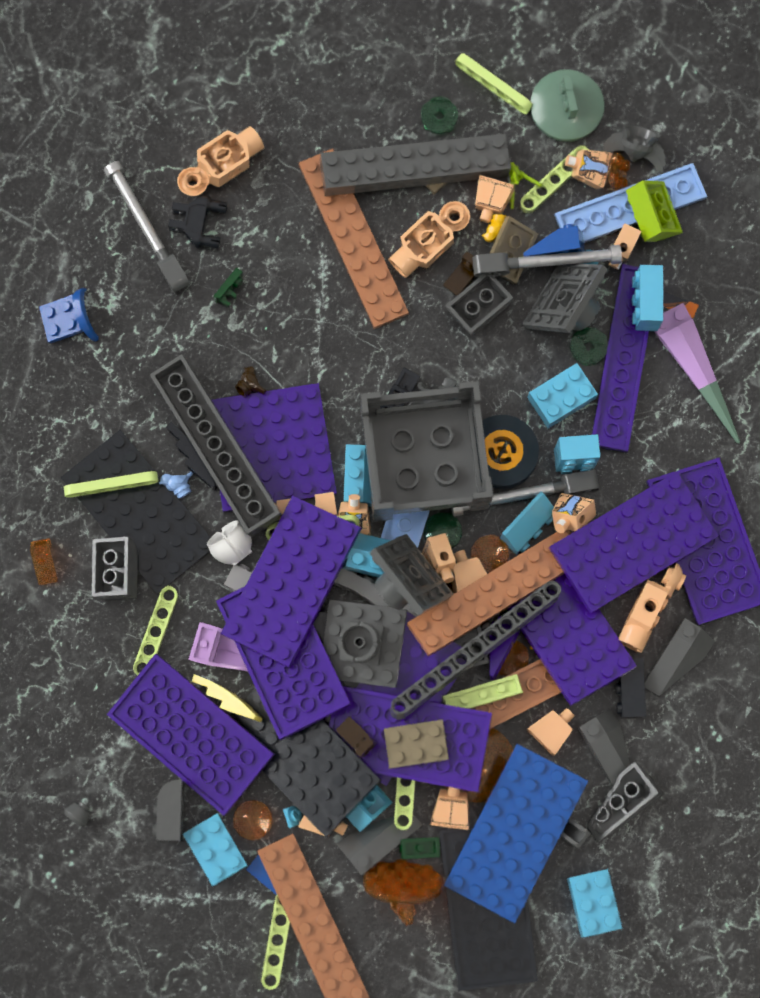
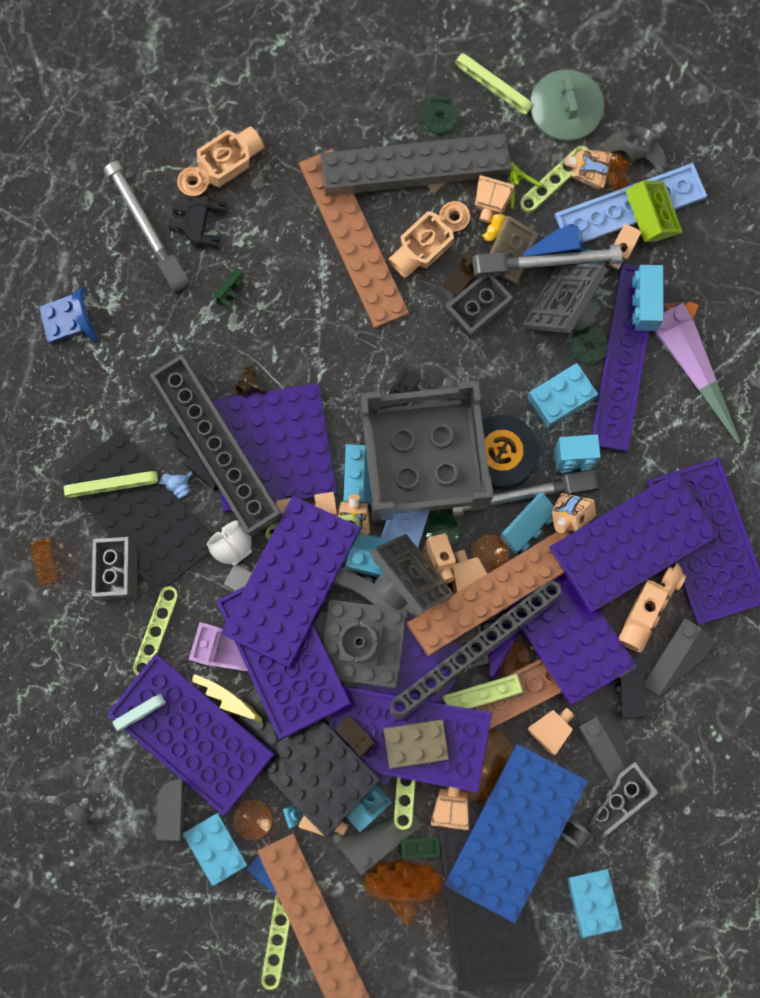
none -> light aqua beam [112,694,166,731]

